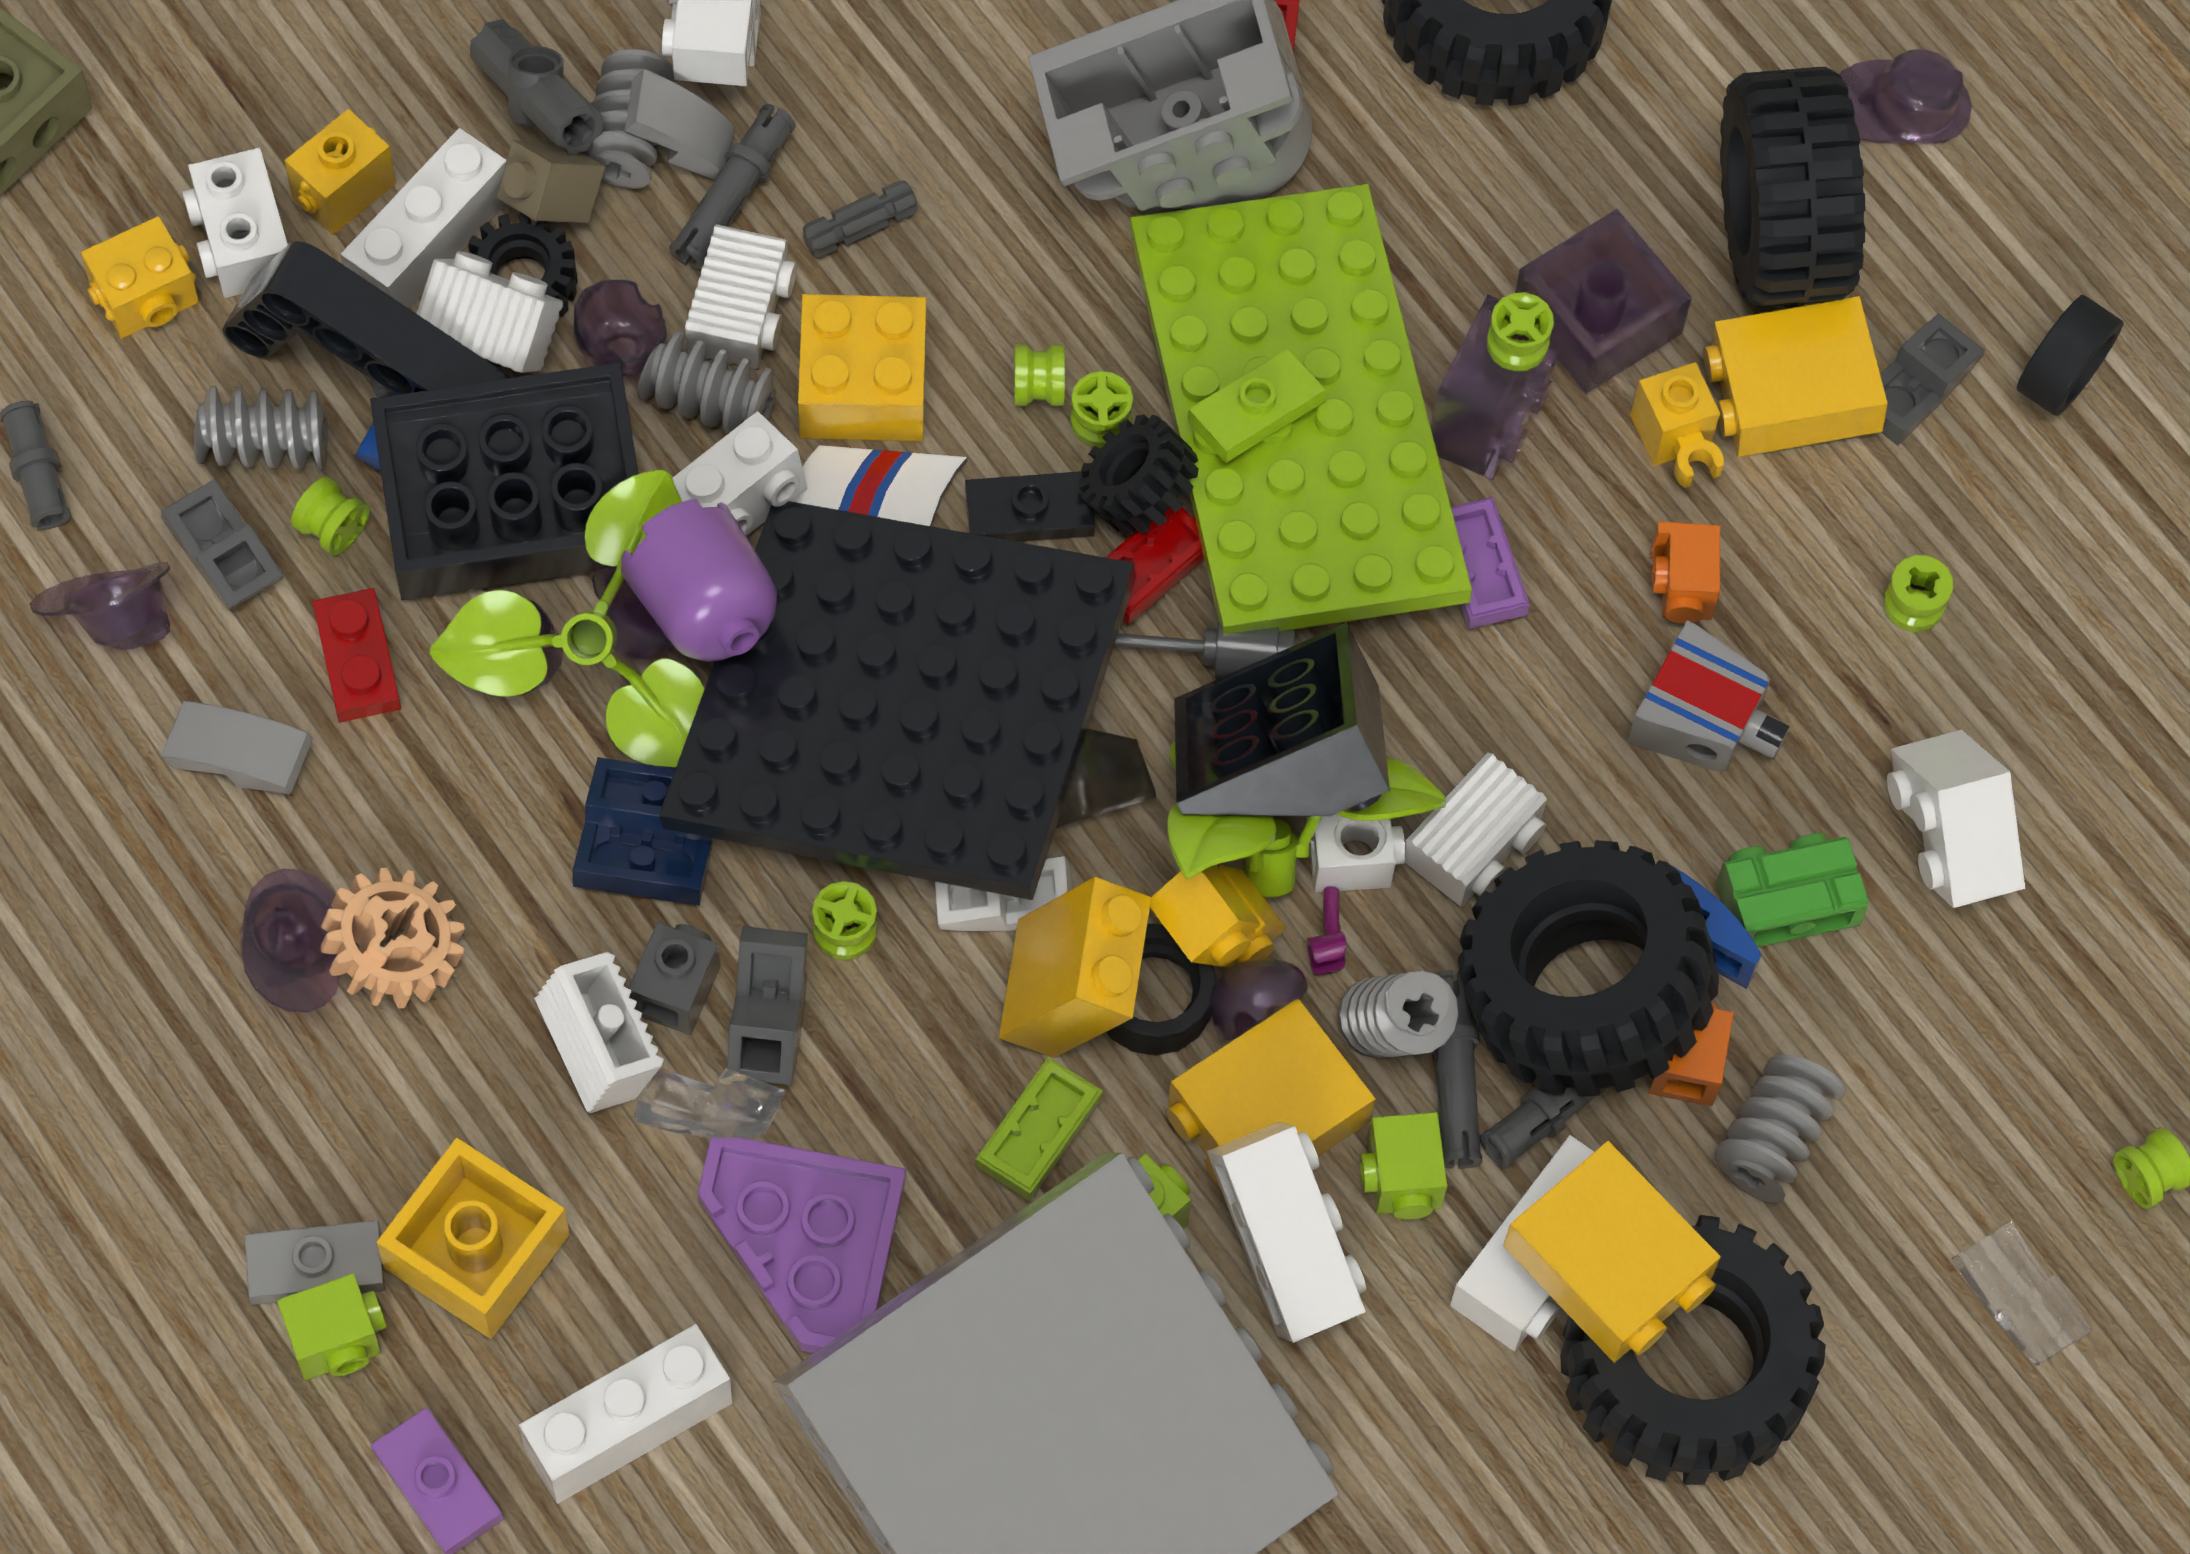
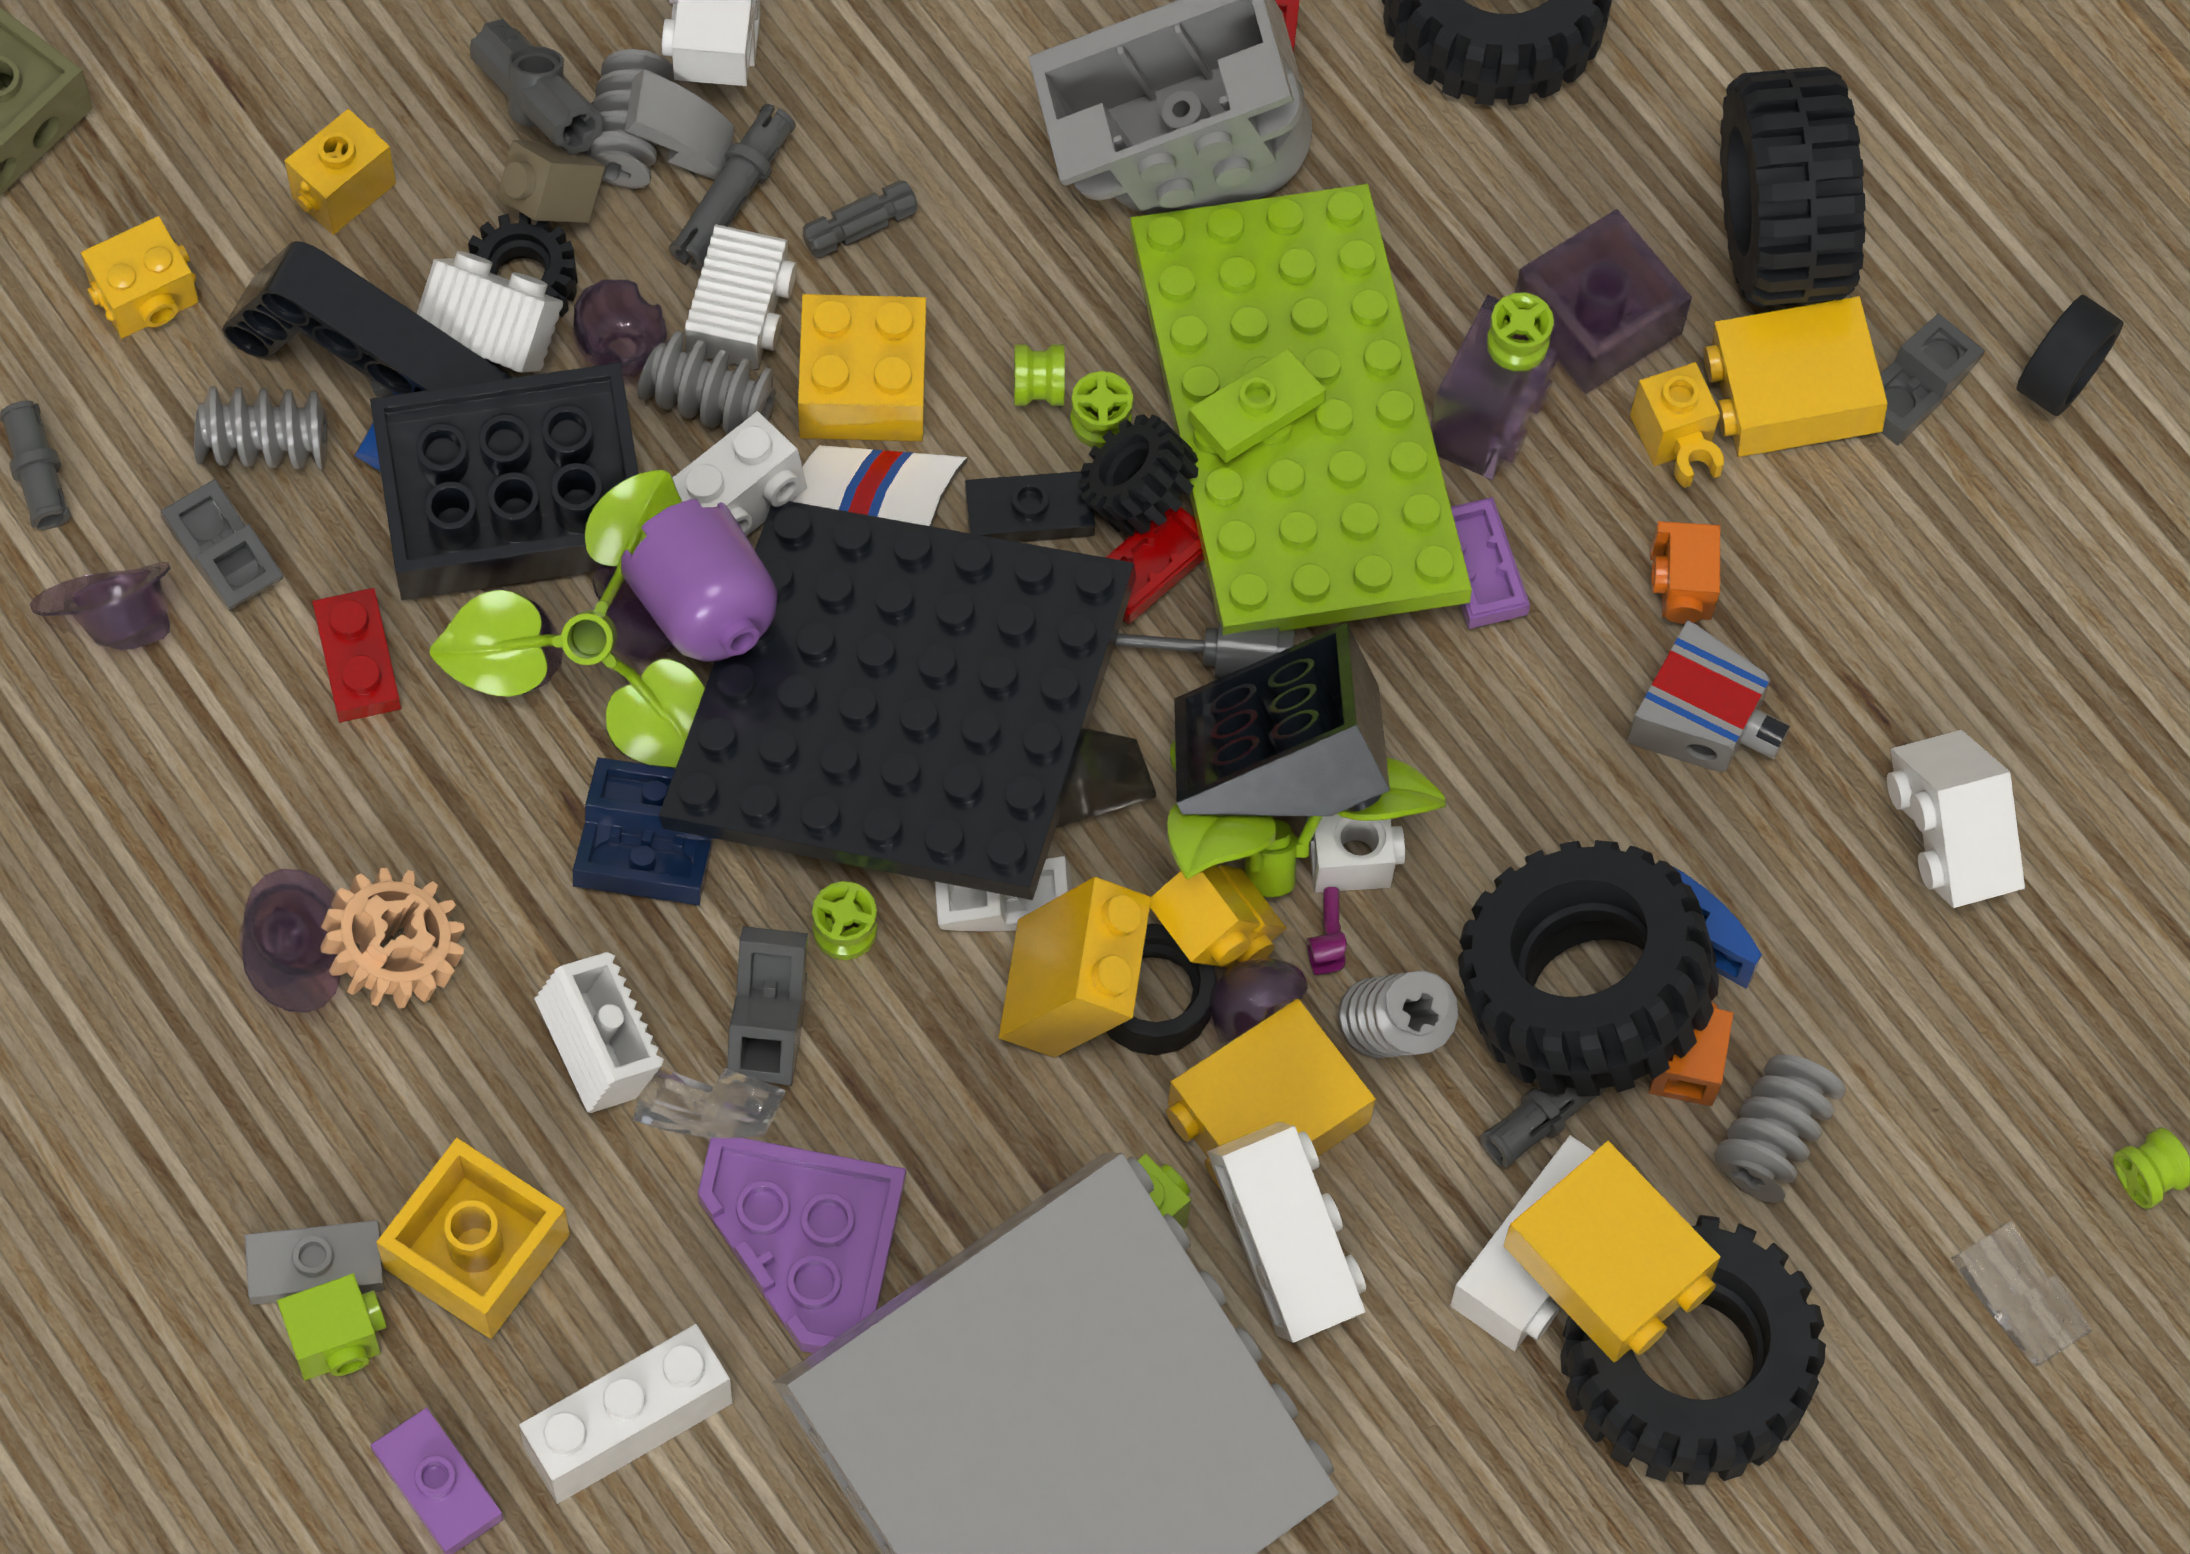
light grey slope [161,701,313,794] -> none
white brick [182,147,288,298] -> none
lime wheel [291,476,370,556] -> none
white brick [340,128,507,308] -> none
dark grey brick [628,922,720,1035] -> none
lime plate [975,1057,1103,1201] -> none
lime brick [1359,1112,1447,1220] -> none
white brick [1405,753,1547,907] -> none
dark grey pin [1434,970,1482,1169] -> none
bright green brick [1716,833,1869,947] -> none
clear purple piece [1840,49,1972,144] -> none
lime wheel [1883,555,1954,632] -> none

